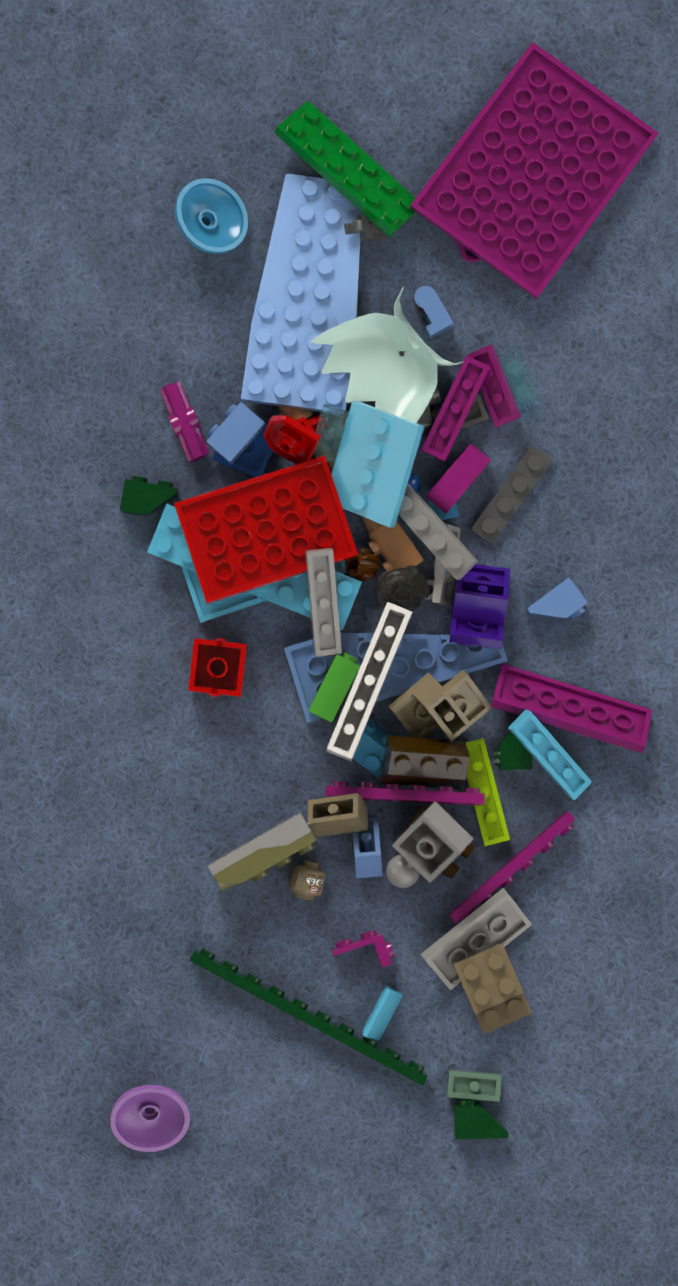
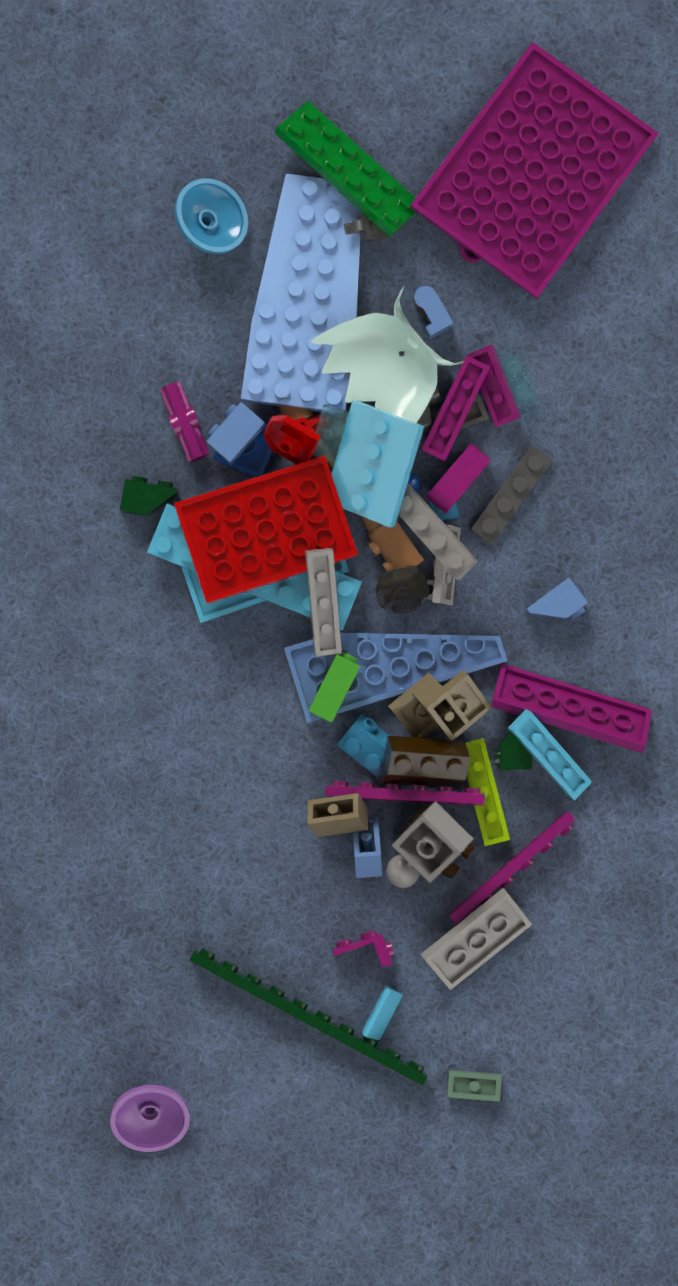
red brick [188,638,248,697] -> none
piece [208,812,317,892] -> none
dark tan head [289,860,326,900] -> none
white brick [327,602,412,761] -> none
reddish brown gear [345,548,380,582] -> none
dark purple bracket [449,564,510,649] -> none
dark tan bracket [453,943,532,1034] -> none
dark green slope [454,1099,509,1139] -> none

